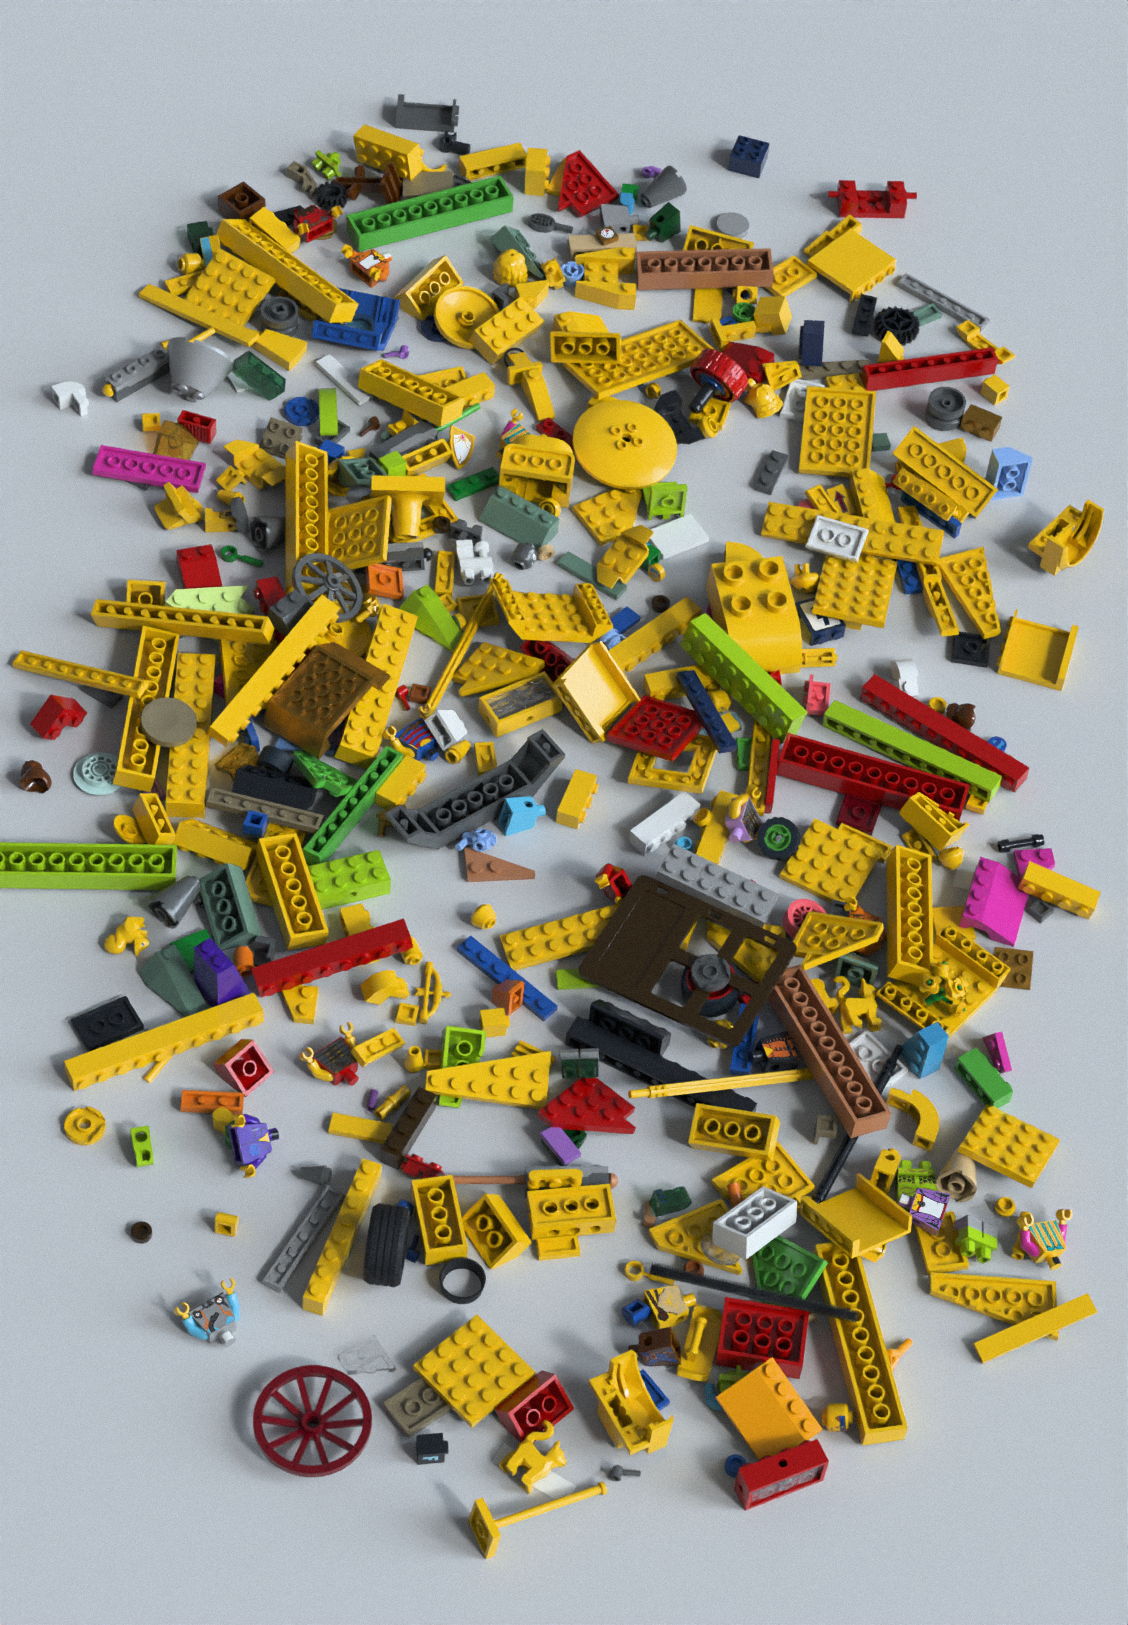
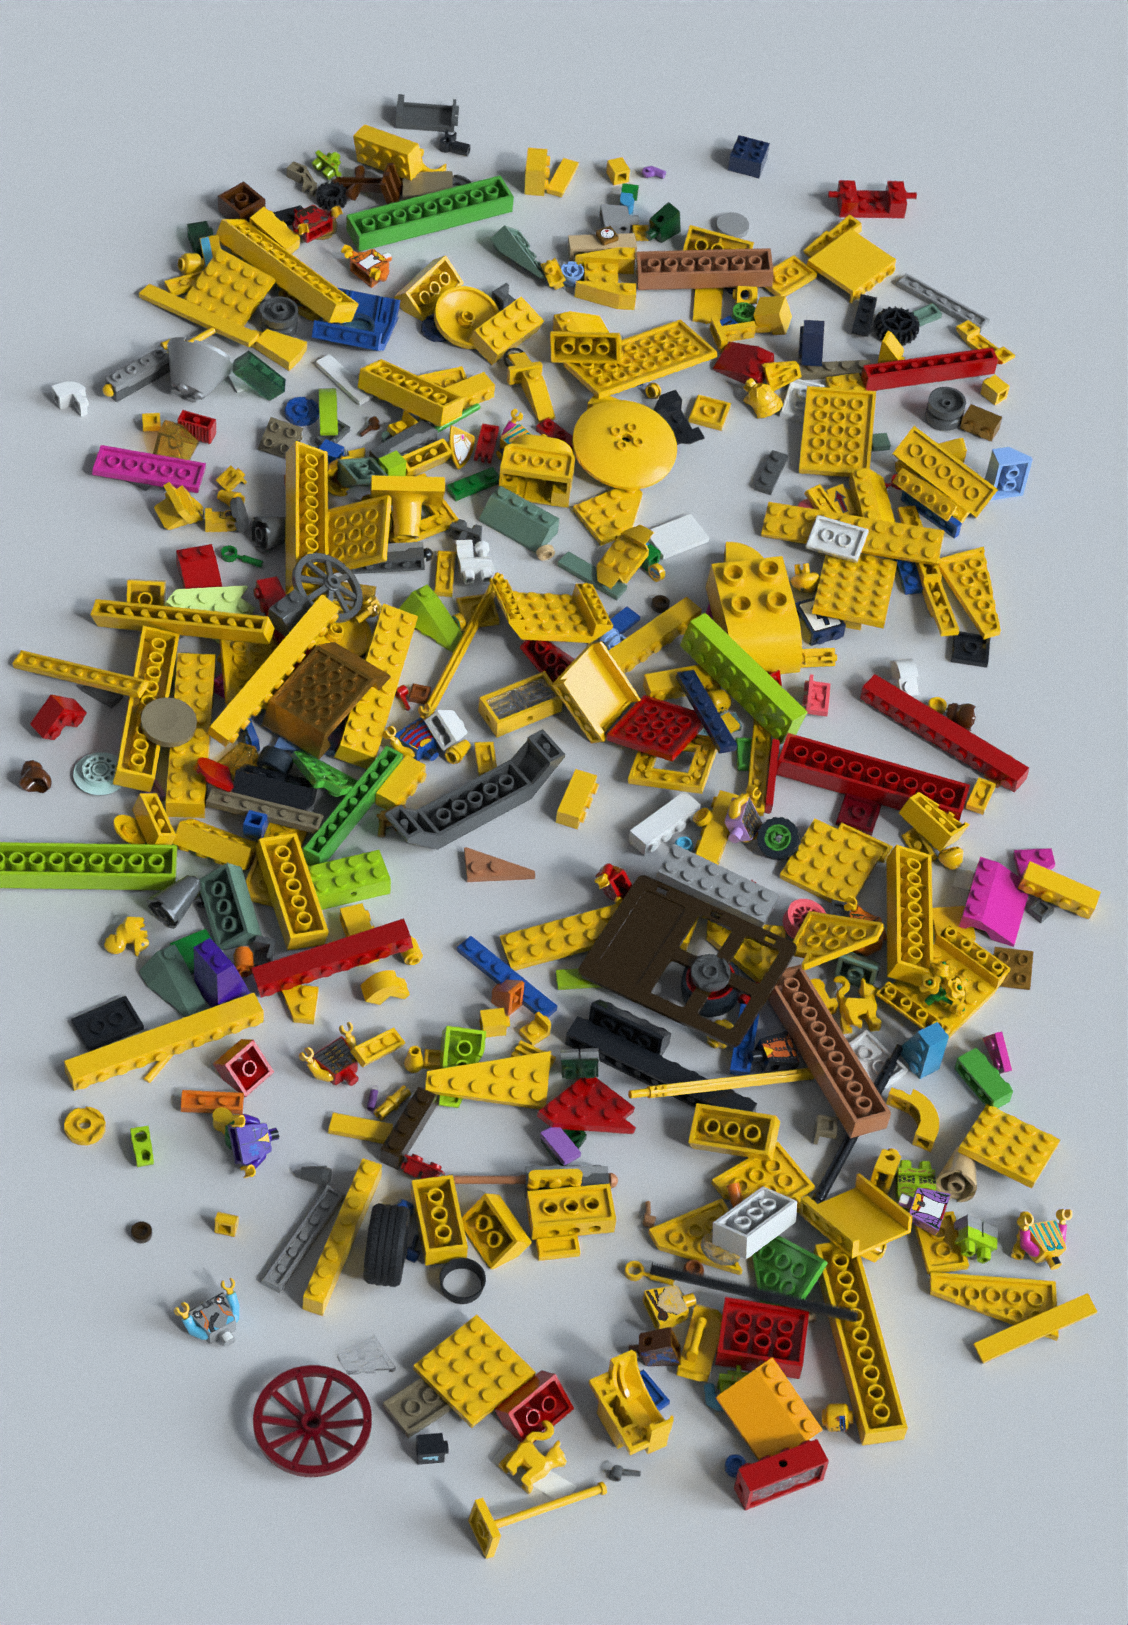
yellow piece [223,439,286,490] -> none
orange plate [365,563,404,601] -> none
medium lavender hand [385,345,409,359] -> none
yellow tile [395,1003,419,1026] -> none
yellow piece [414,962,451,1024] -> none
dark brown tile [432,516,450,534] -> none
yellow tile [439,593,458,613] -> none
yellow wing [452,642,545,697] -> none
light blue piece [455,828,497,852] -> none
yellow brick [459,142,527,181] -> none
yellow cone [471,904,496,930] -> none
yellow hair [493,249,528,288] -> none
medium azure torso [498,796,546,836] -> none
dark grey head [511,543,538,570] -> none
yellow slope [515,280,549,309] -> none
dark grey piece [528,213,573,233] -> none
yellow cone [538,498,561,517] -> none
red wing [557,150,619,218] -> none
blue brick [621,1299,652,1327] -> none
dark grey cone [640,165,687,208] -> none
lime bracket [641,481,688,520] -> none
clear green leg [649,1186,692,1217] -> none
red wheel [688,349,748,414] -> none
yellow cone [697,415,718,438] -> none
lime brick [822,700,1002,803] -> none
light orange piece [887,1338,913,1372] -> none
blue tile [988,736,1007,752] -> none
yellow plate [995,1197,1016,1217] -> none
yellow panel [996,609,1079,691] -> none
black bar [997,834,1045,853] -> none
yellow piece [1028,499,1104,576] -> none
none -> red tile [194,757,233,792]
none -> red hinge [474,423,499,464]
none -> yellow bracket [519,1011,551,1046]
none -> yellow brick [606,157,630,185]

